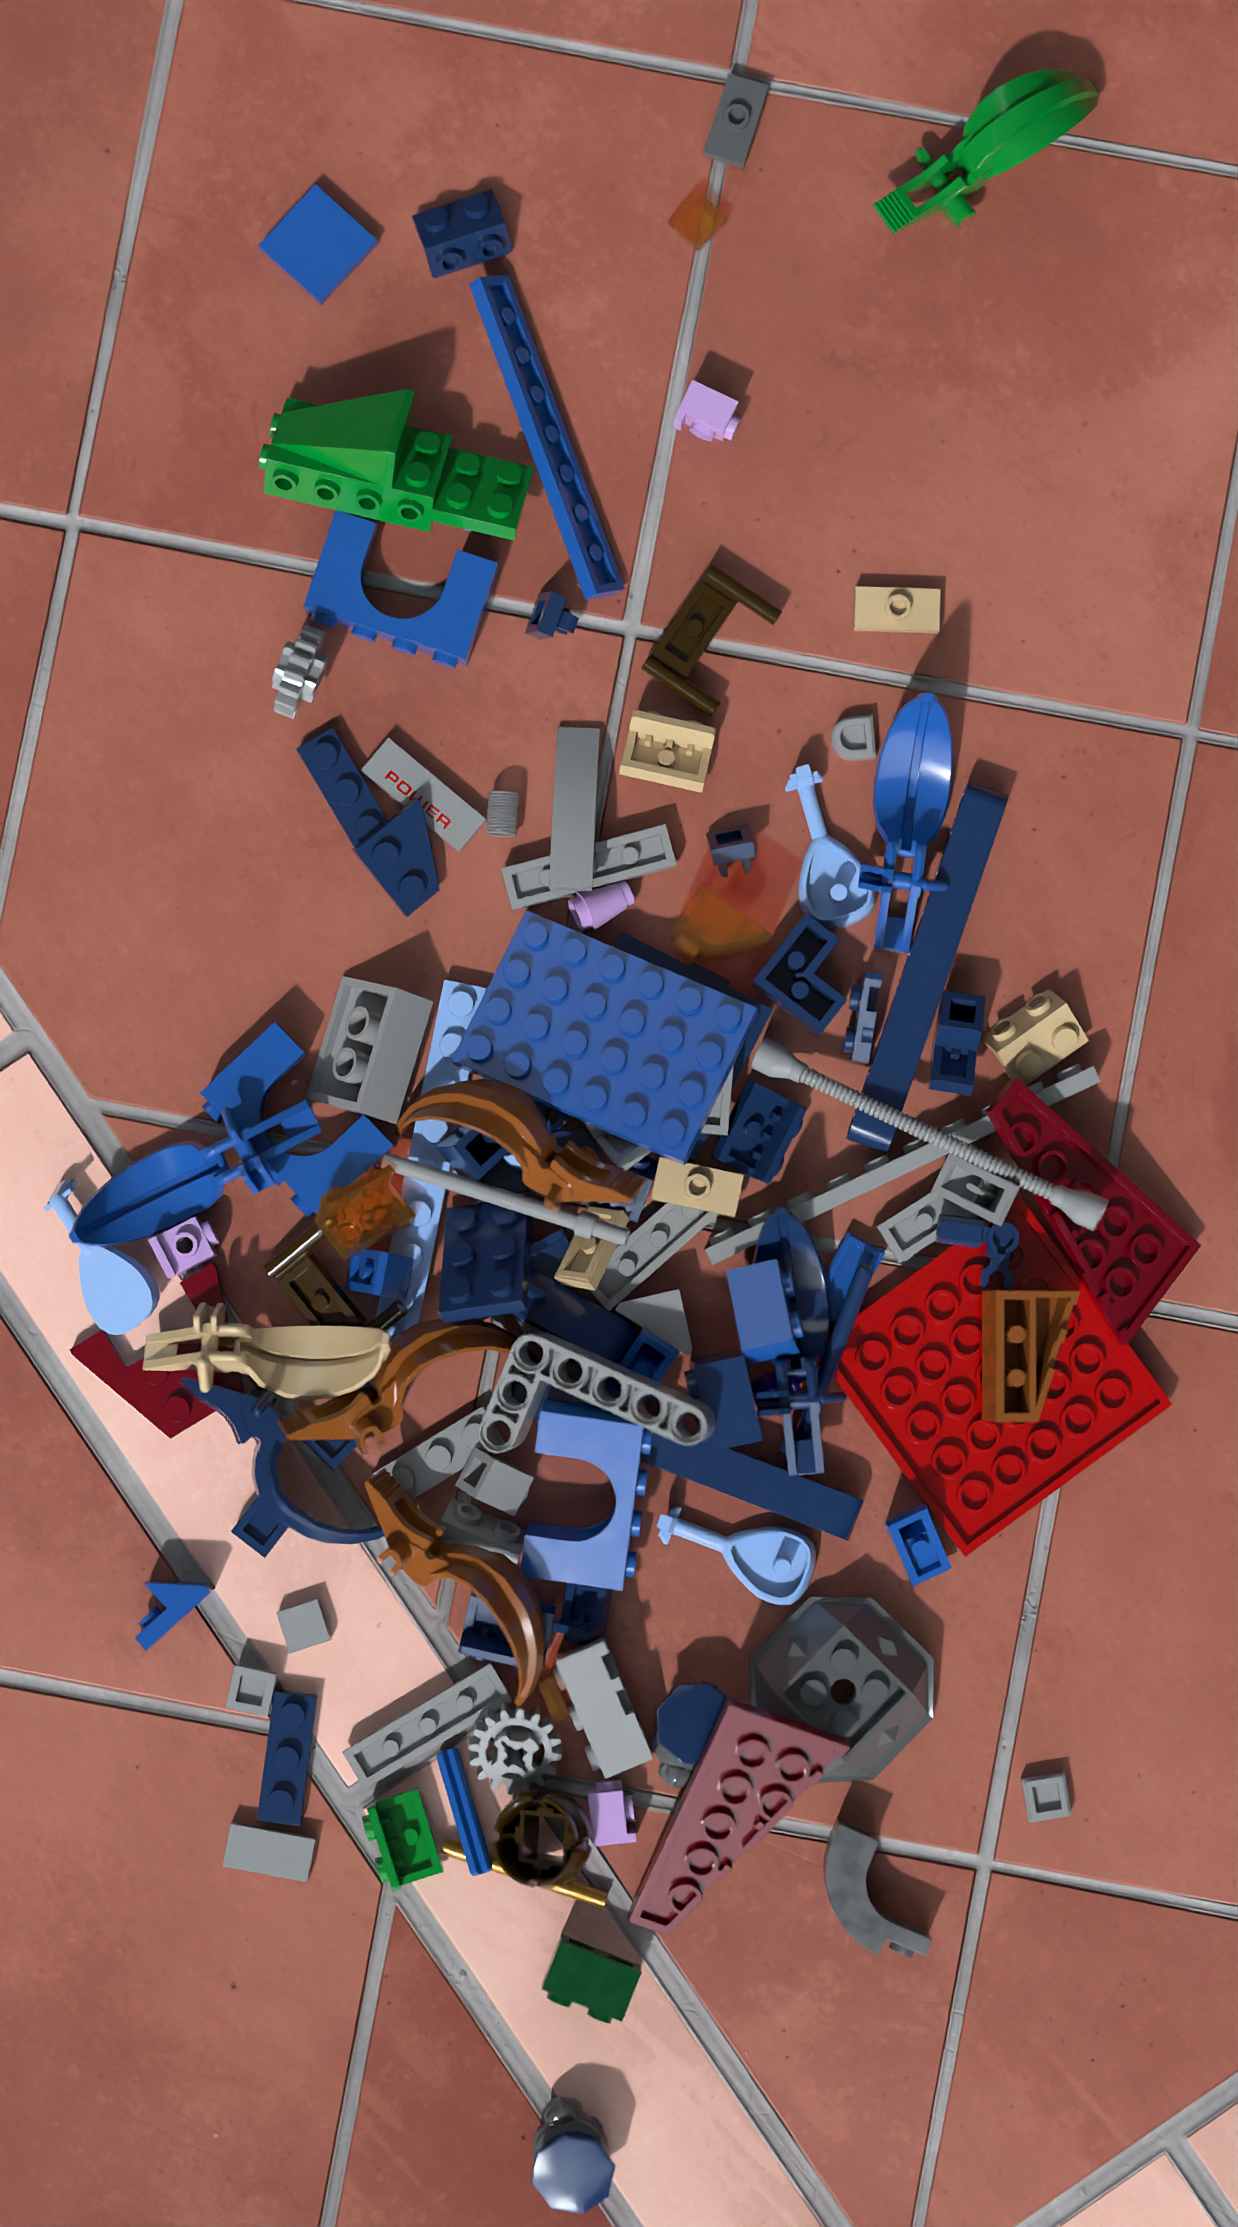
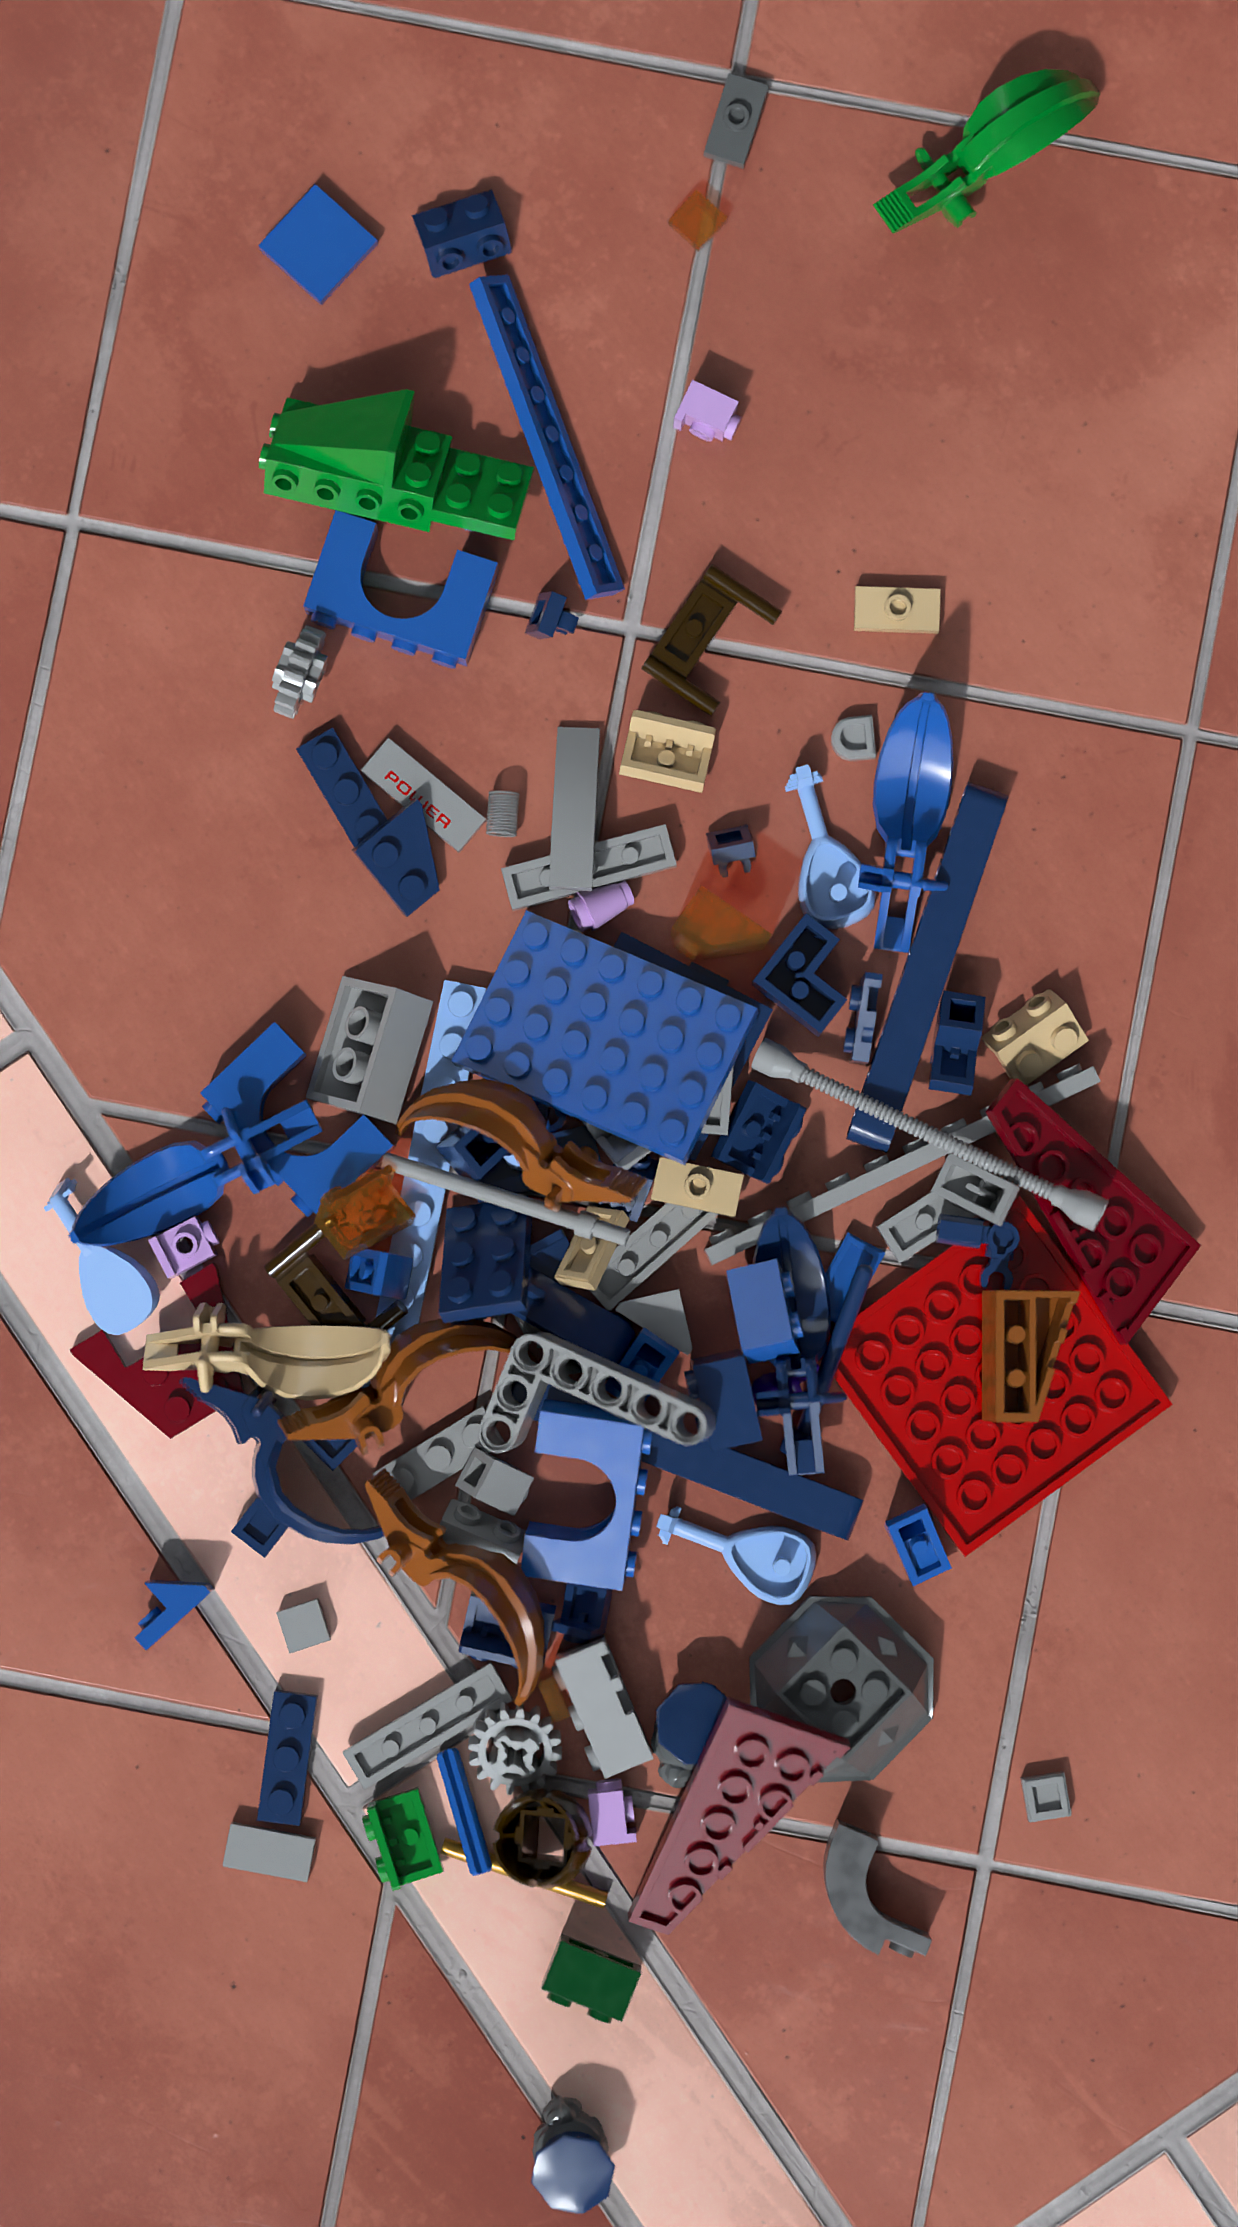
light grey plate [225,1664,278,1717] -> none

